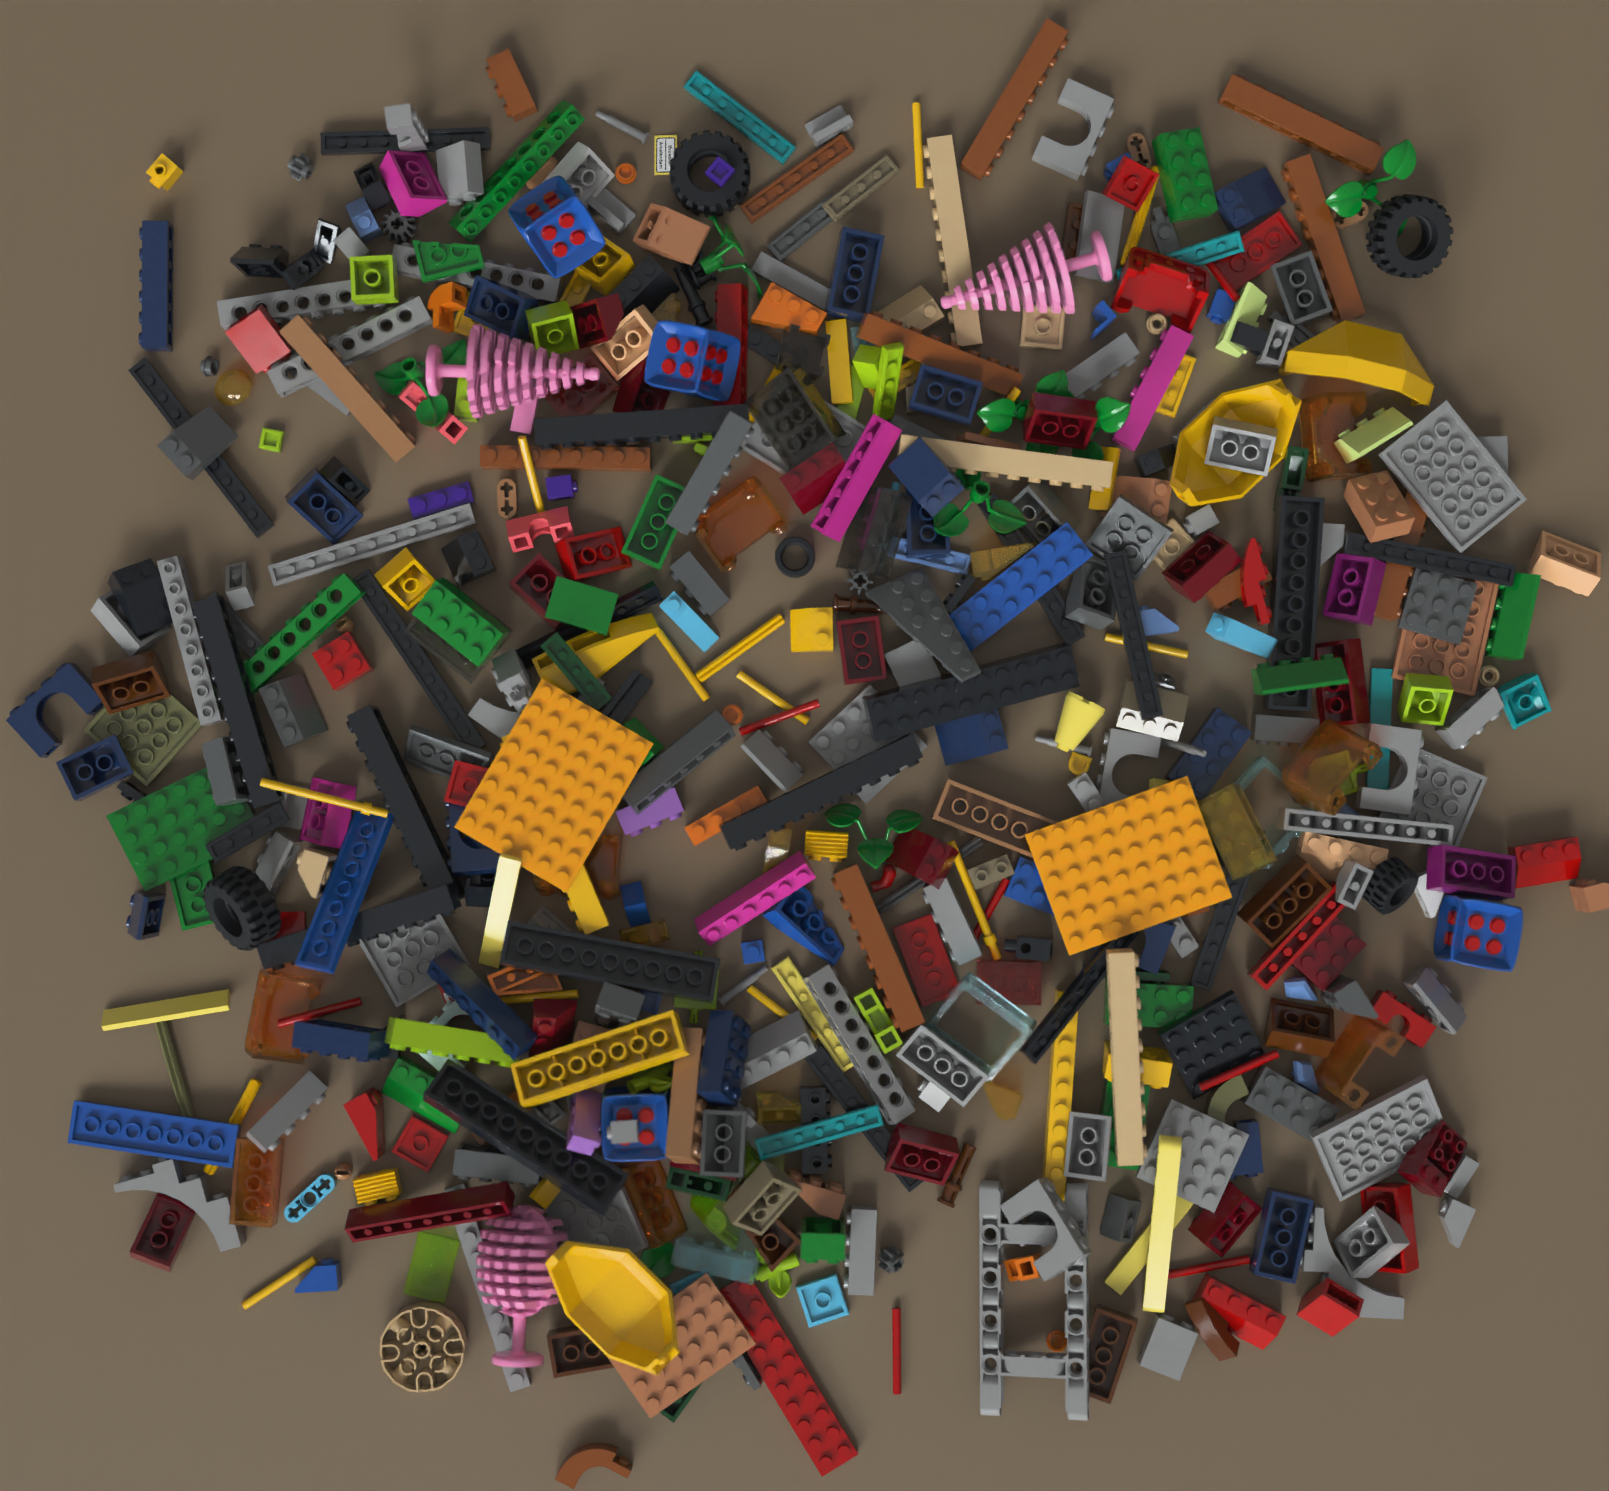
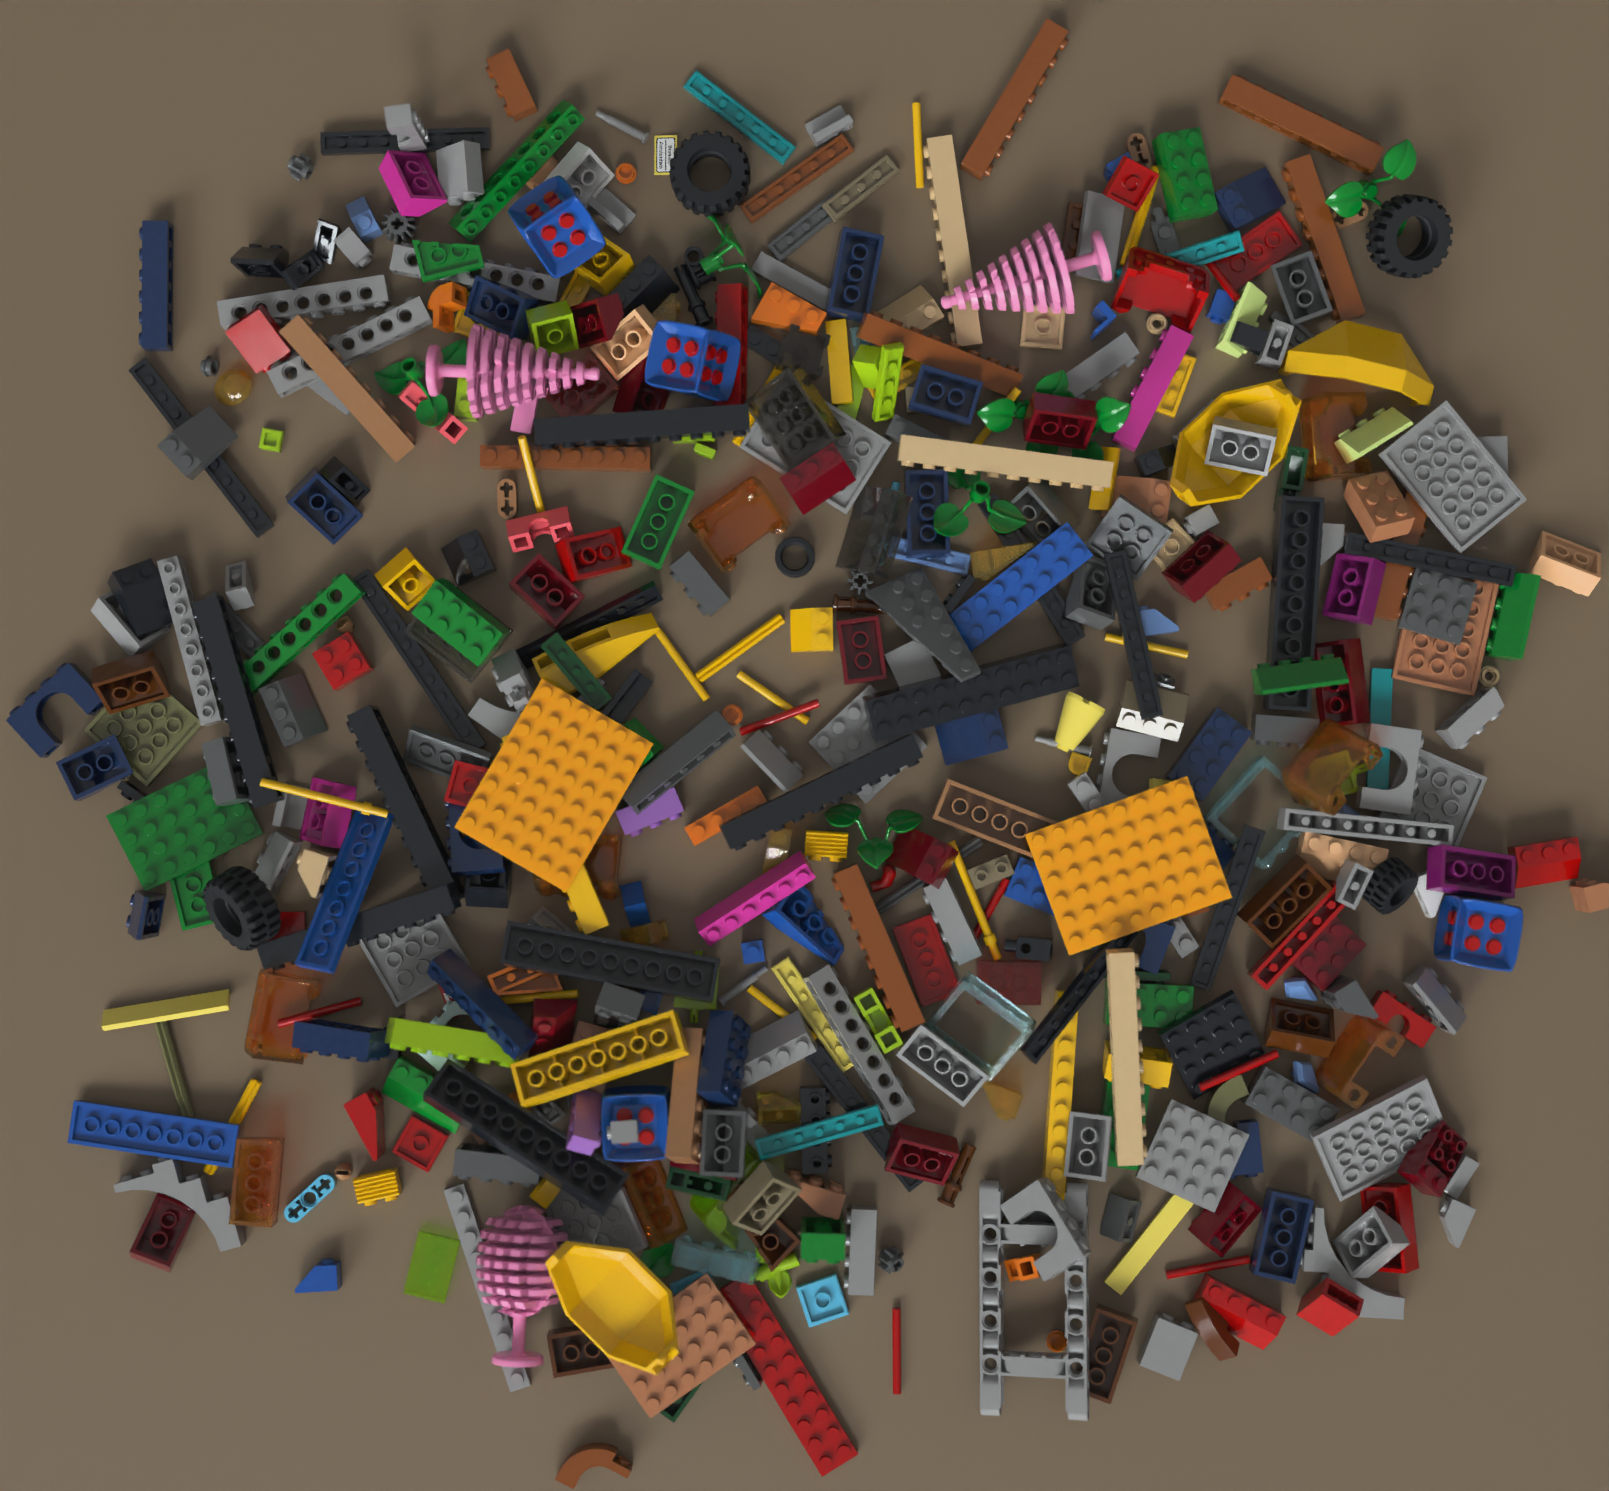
yellow brick [146,153,184,191] -> none
black tile [205,801,291,863] -> none
yellow bar [241,1256,317,1310] -> none
light grey brick [246,1070,328,1153] -> none
light grey plate [268,503,477,587] -> none
dark red brick [344,1181,515,1243] -> none
lime brick [349,255,399,305] -> none
black slope [353,162,392,211] -> none
tan brick [380,1302,468,1392] -> none
dark purple plate [408,481,475,520] -> none
light yellow tile [478,853,522,969] -> none
dark purple brick [545,475,578,501] -> none
green tile [545,576,618,635] -> none
lime plant [626,1063,673,1094] -> none
nougat slope [632,203,711,265] -> none
medium azure slope [659,591,719,653] -> none
dark grey brick [665,409,754,536] -> none
dark purple plate [705,156,735,188] -> none
dark pink brick [811,414,902,542] -> none
dark blue slope [888,436,965,517] -> none
white brick [917,1079,950,1112] -> none
nougat tile [956,431,1022,450] -> none
light grey arch [1032,78,1115,181] -> none
light yellow beam [1142,1135,1182,1313] -> none
light grey piece [1160,738,1207,757] -> none
clear yellow brick [1197,784,1278,880] -> none
medium azure slope [1205,612,1277,659] -> none
red slope [1240,538,1272,626] -> none
lime brick [1397,673,1454,726] -> none
teal slope [1497,673,1552,730] -> none

